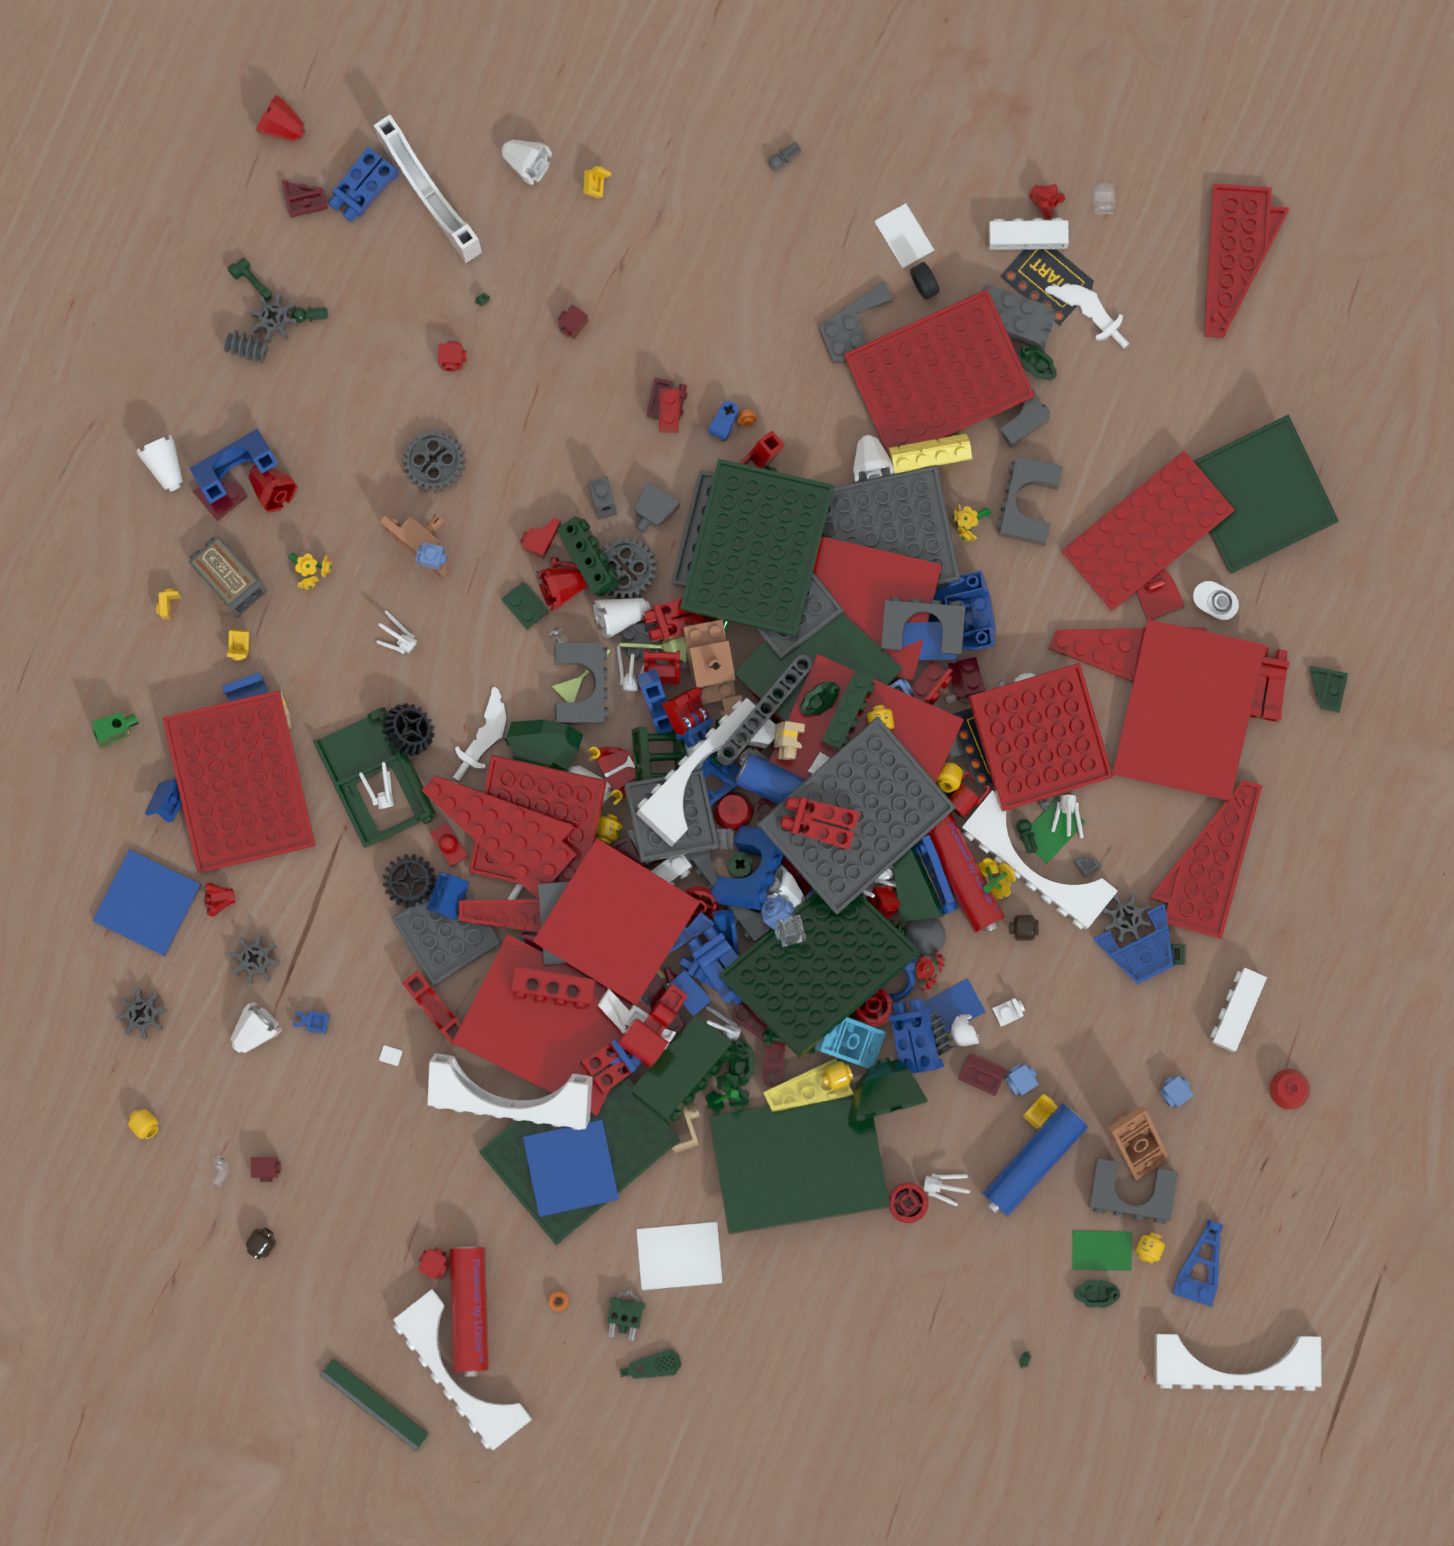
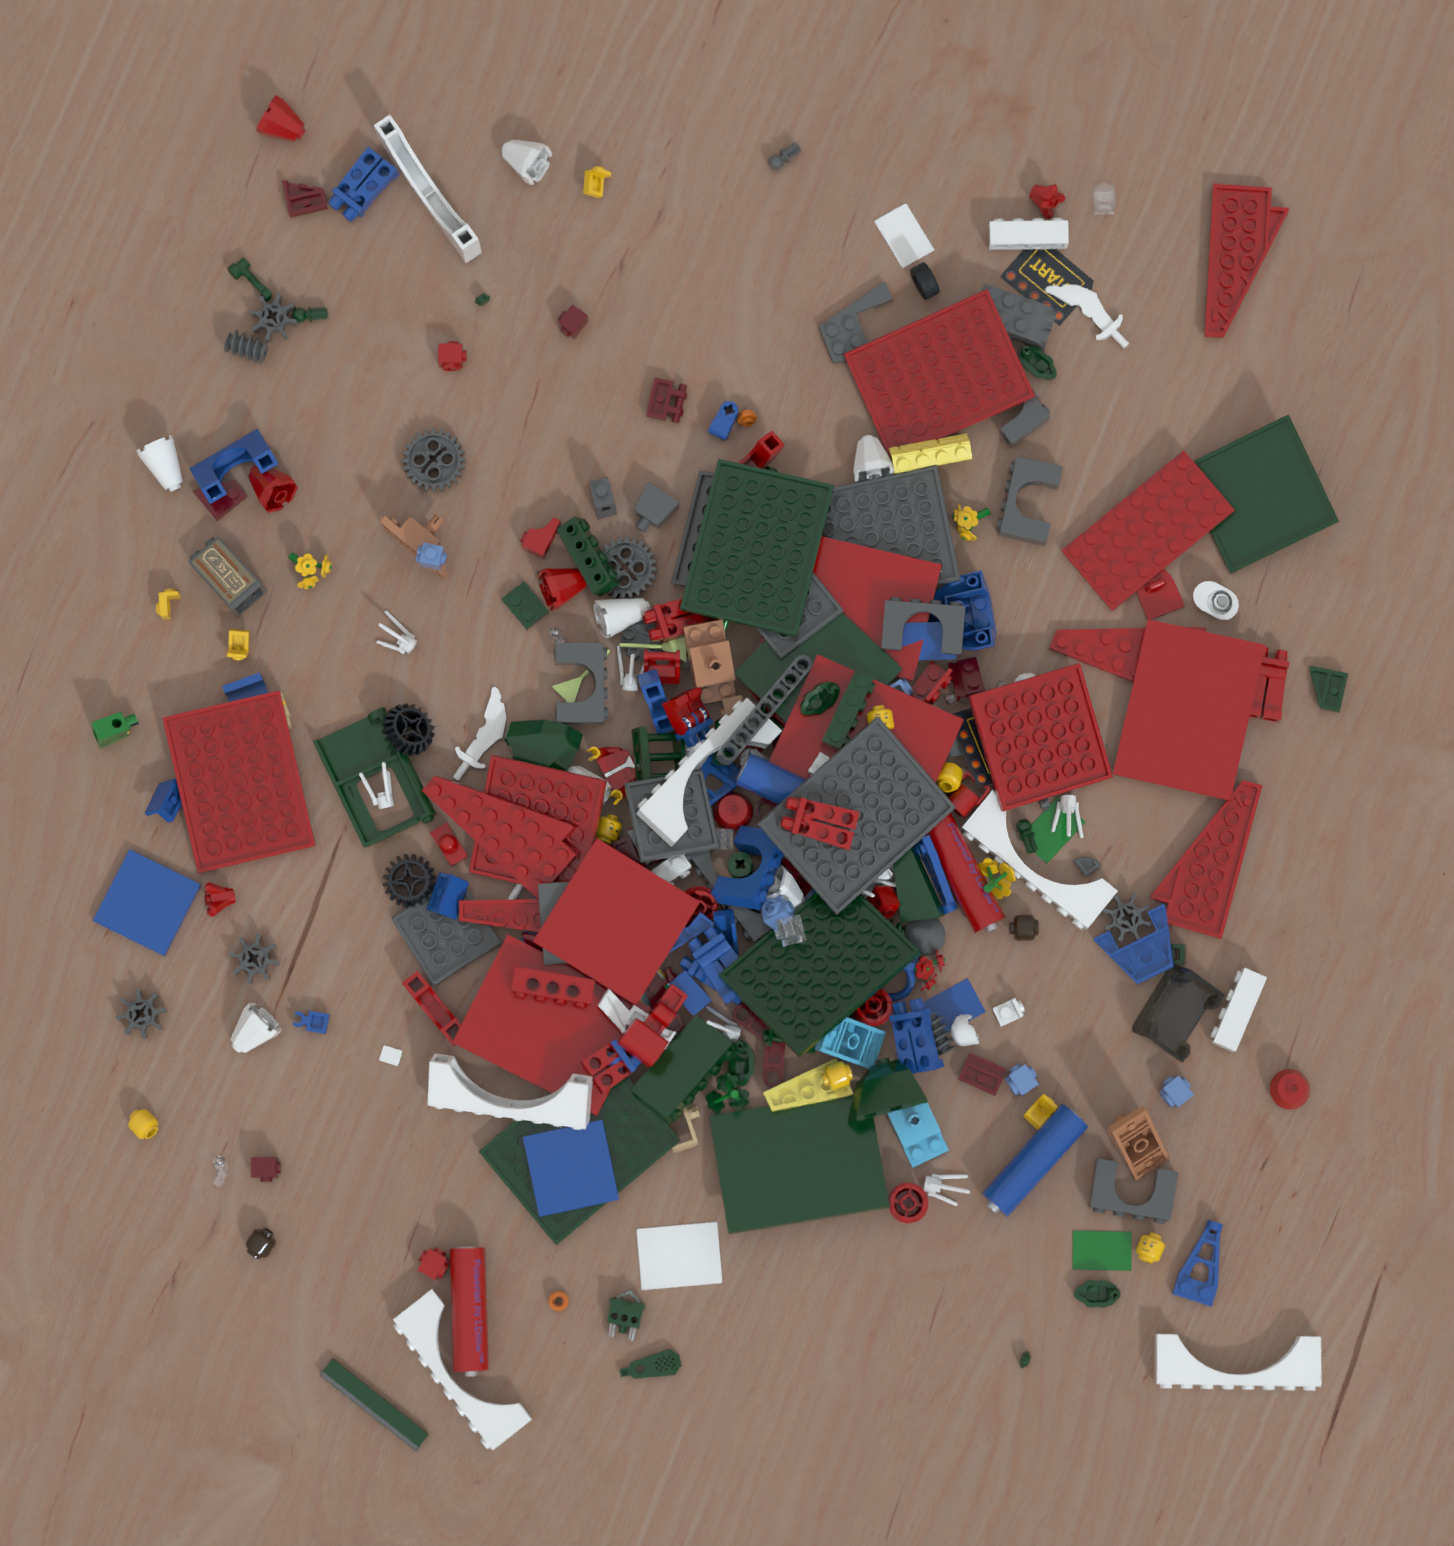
red piece [550,557,578,568] -> none
red brick [659,388,680,433] -> none
tan hips [774,721,805,761] -> none
none -> medium azure brick [887,1103,949,1168]
none -> clear smoke windscreen [1132,965,1225,1063]

